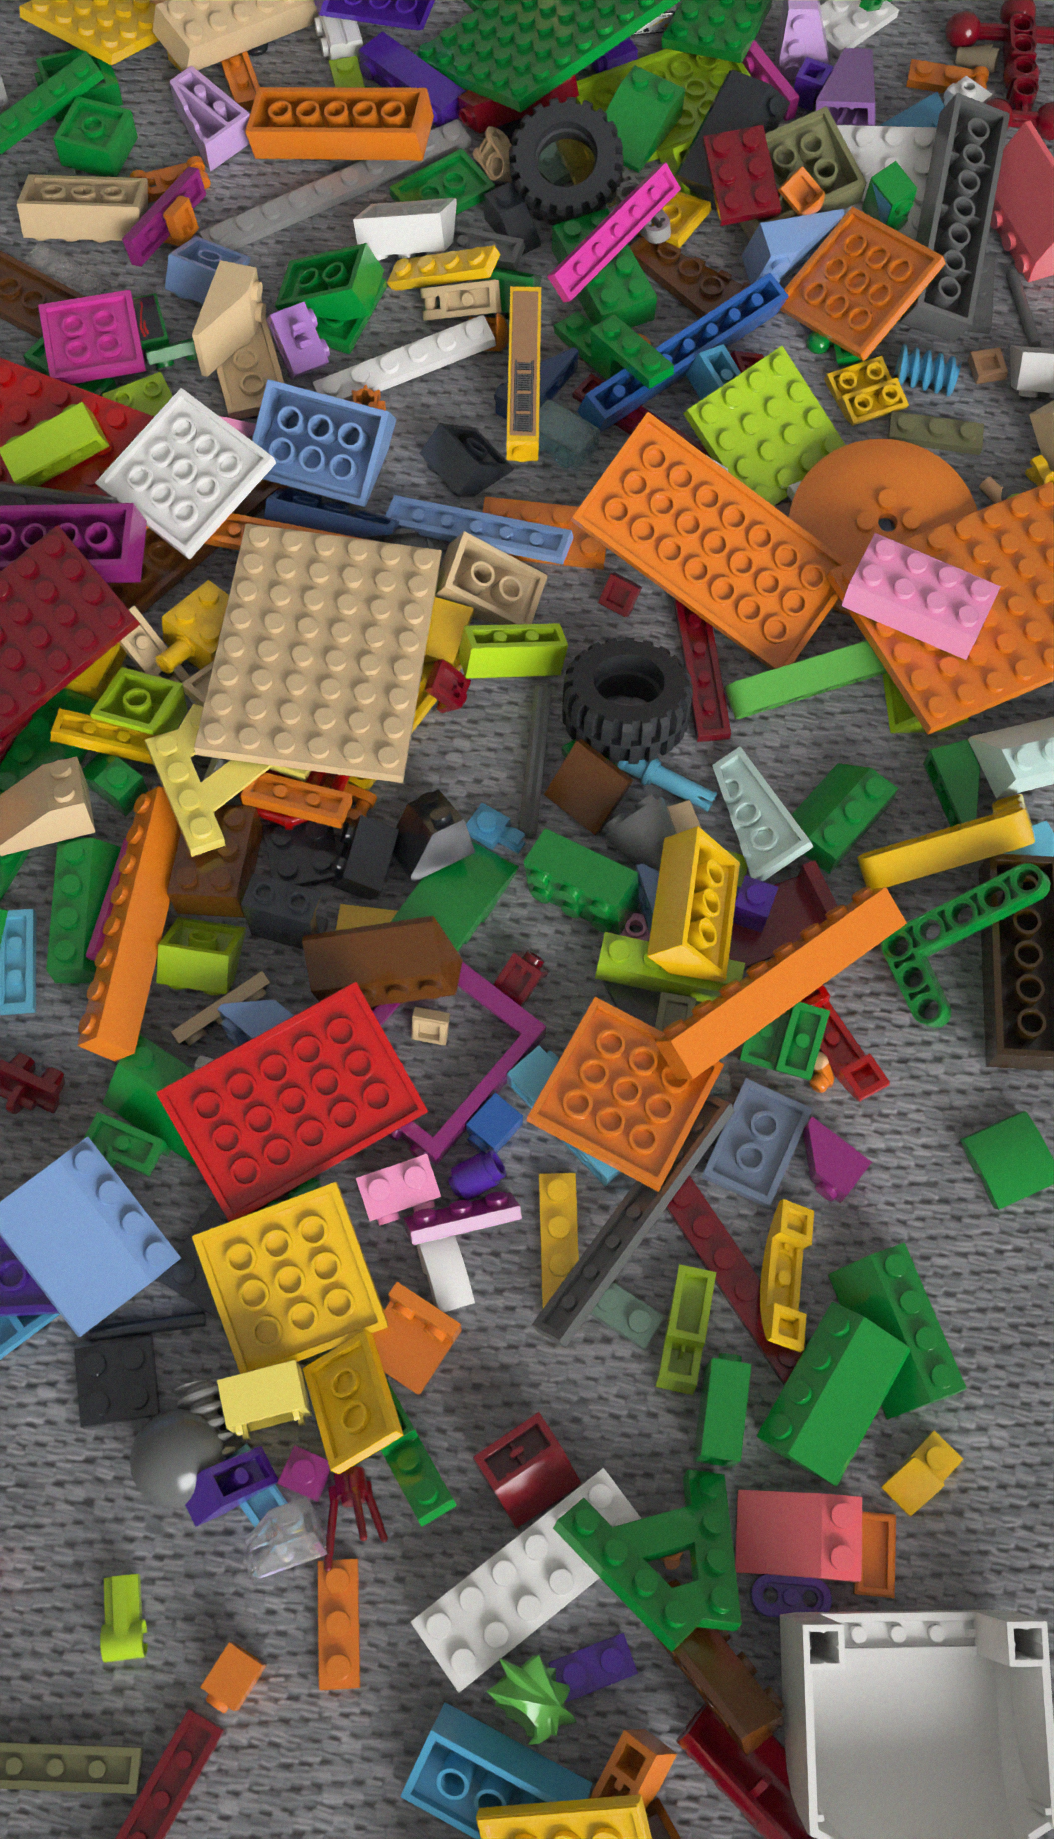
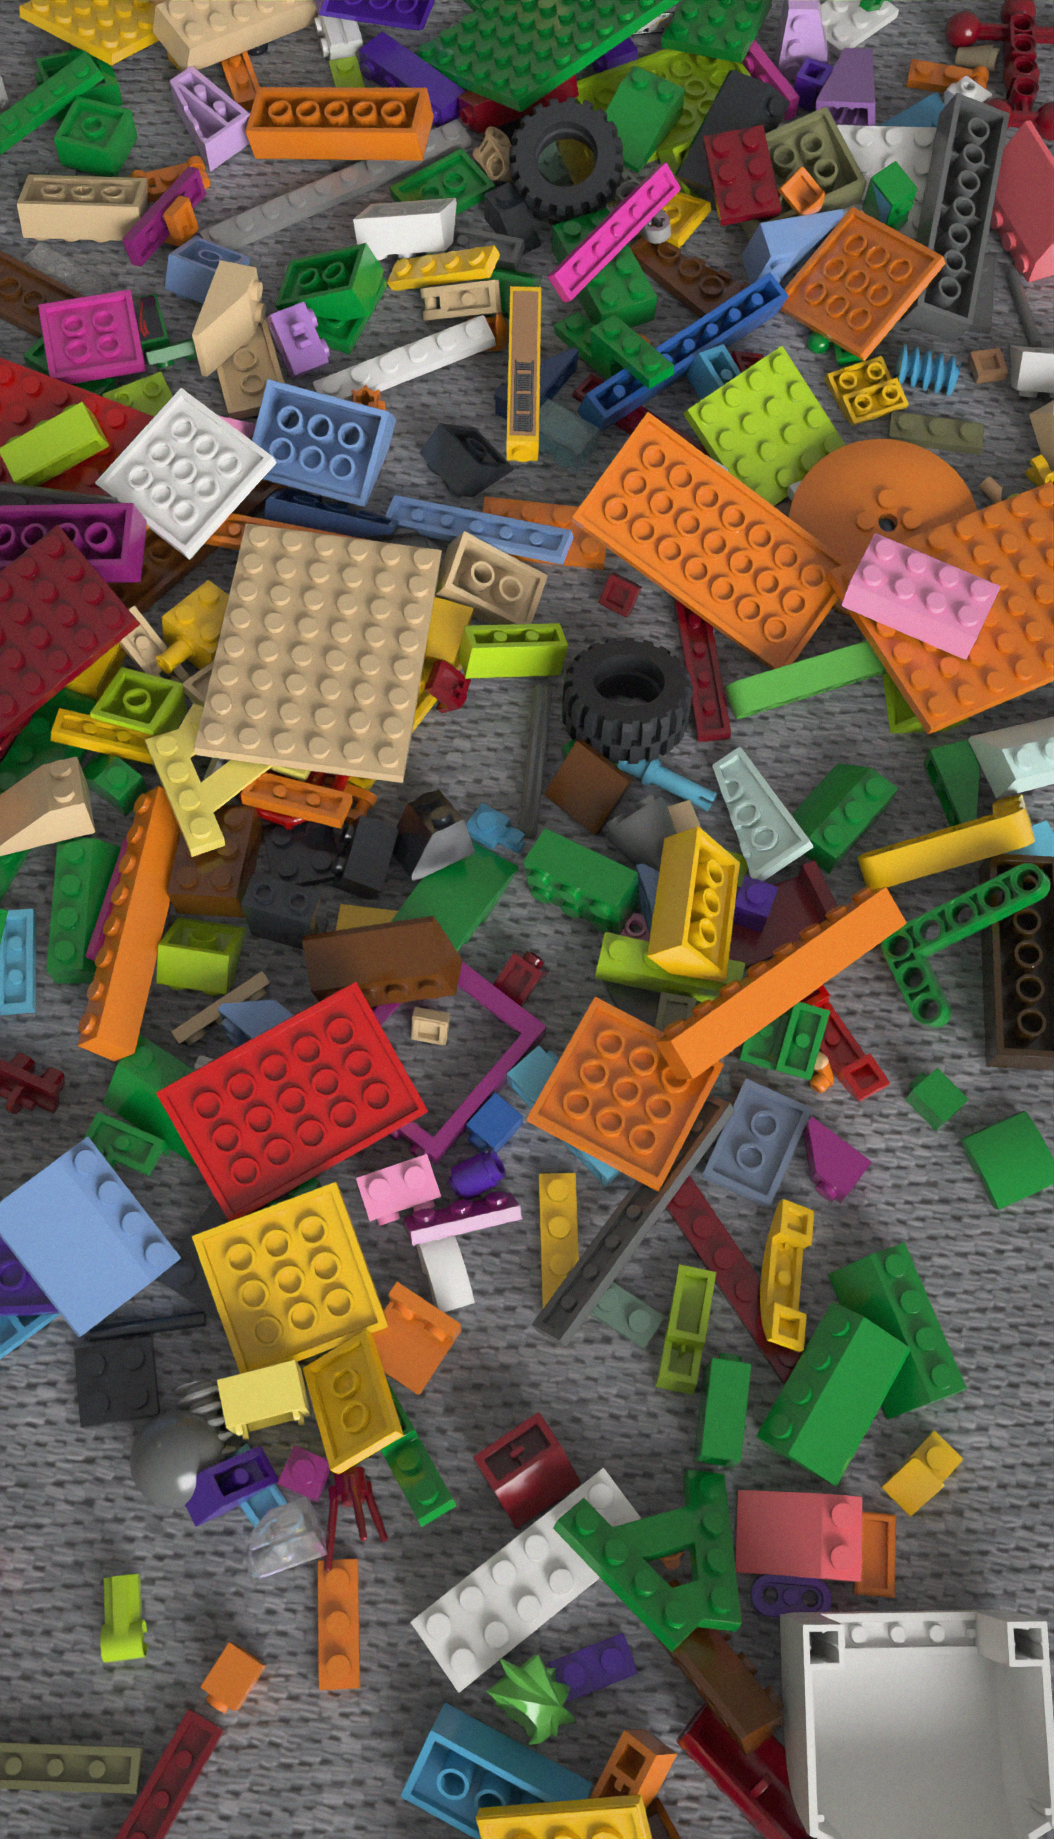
none -> green brick [905,1067,969,1131]

